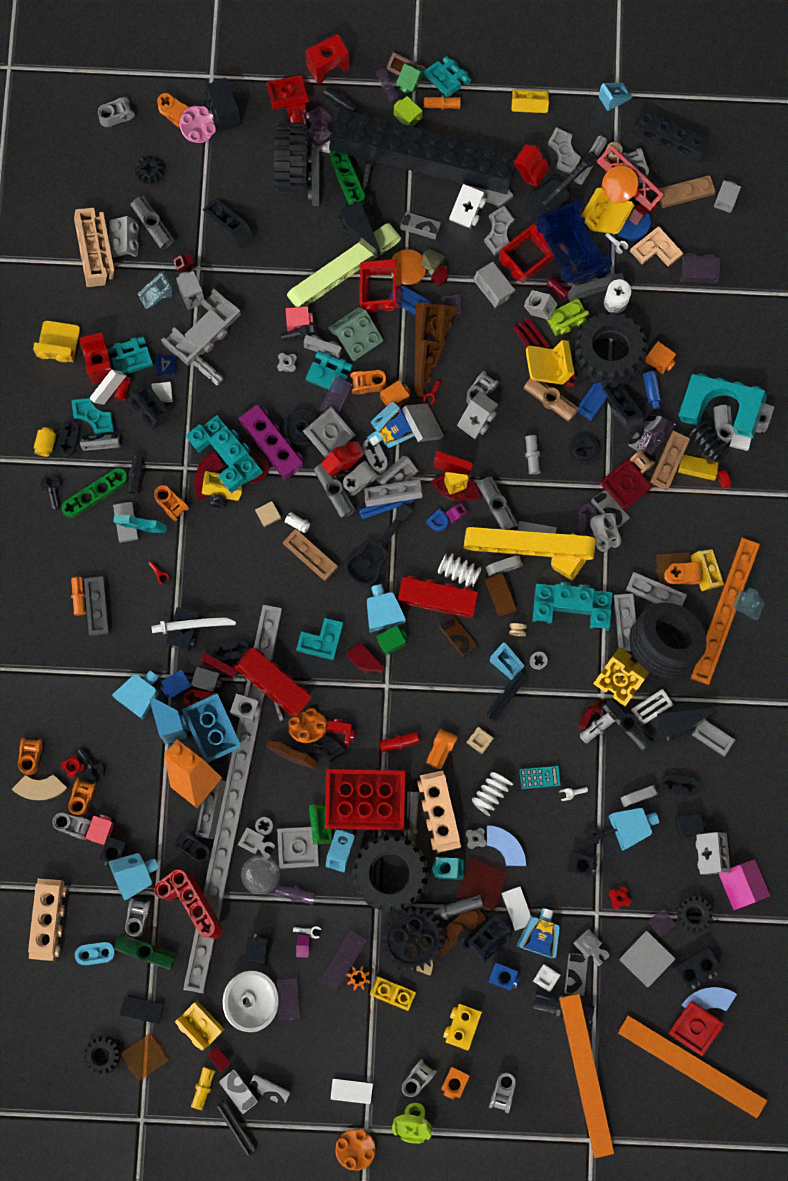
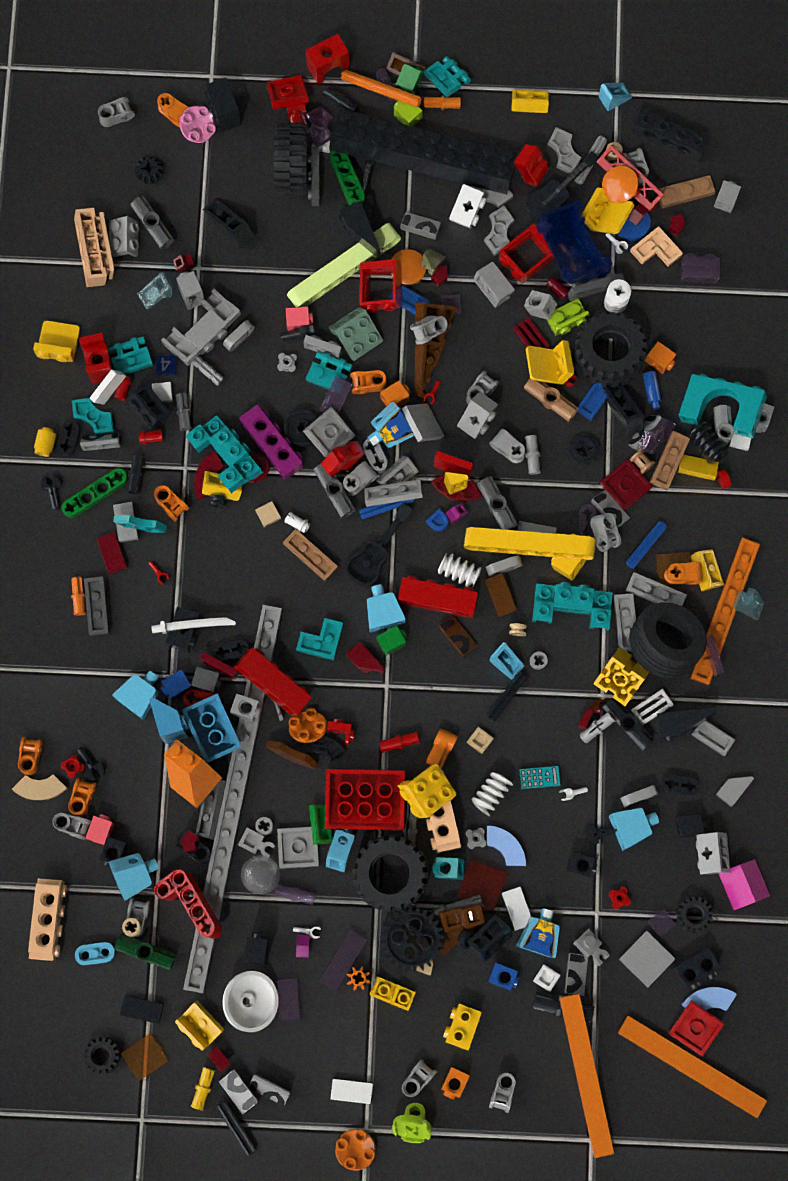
none -> dark red tile [96,532,127,575]
none -> tan bush [122,918,141,937]
none -> red pin [139,429,163,445]
none -> dark grey axle [176,393,192,431]
none -> dark red piece [181,830,200,853]
none -> light grey beam [223,320,255,351]
none -> orange axle [341,70,421,107]
none -> yellow bracket [397,764,456,818]
none -> light grey piece [410,316,448,345]
none -> reddish brown slope [439,903,484,932]
none -> light grey piece [489,429,525,464]
none -> blue axle [626,521,667,569]
none -> dark red piece [668,214,685,237]
none -> tile [706,636,724,677]
none -> light grey tile [716,776,754,807]

